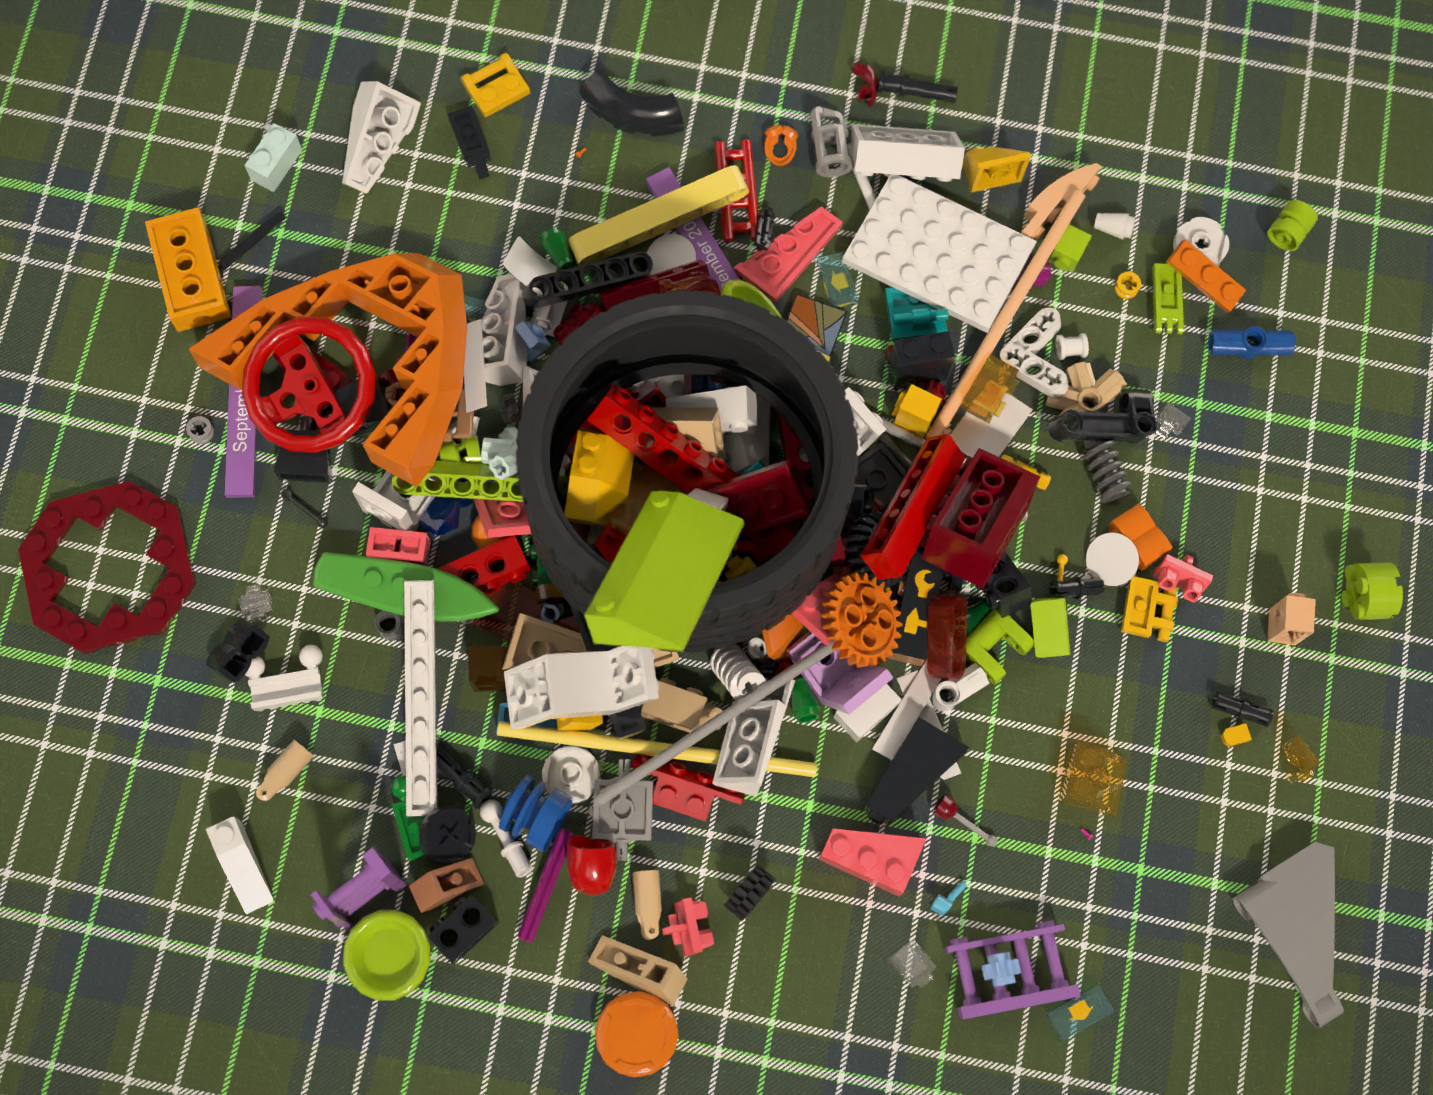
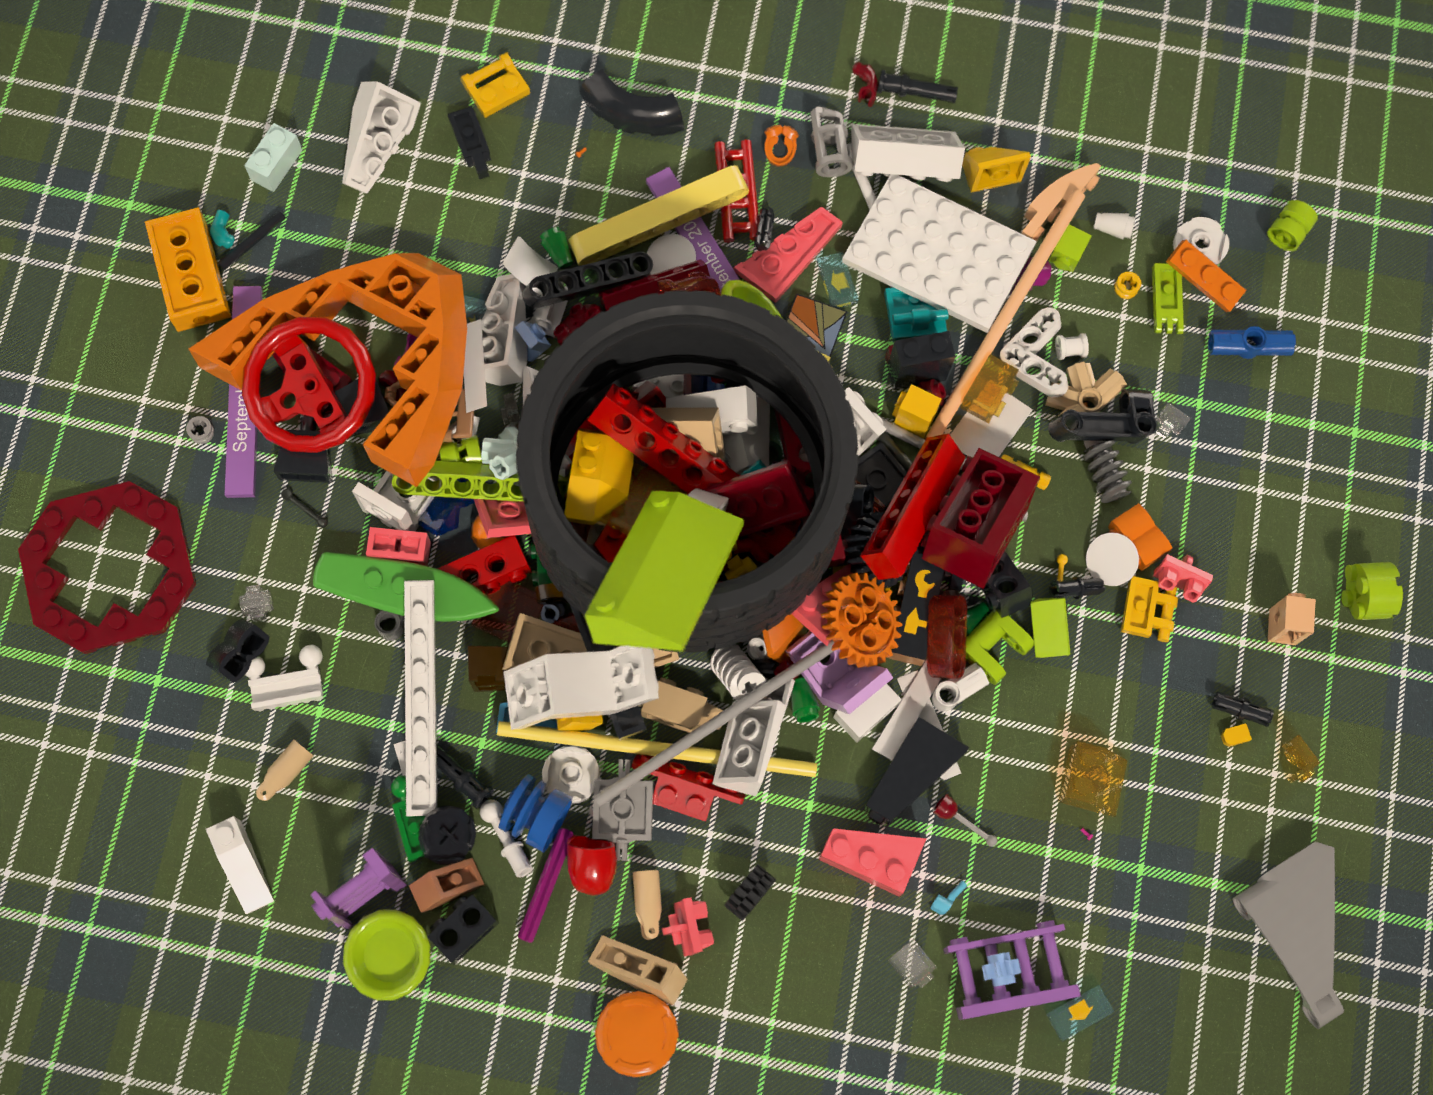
none -> teal arm [210,210,235,249]

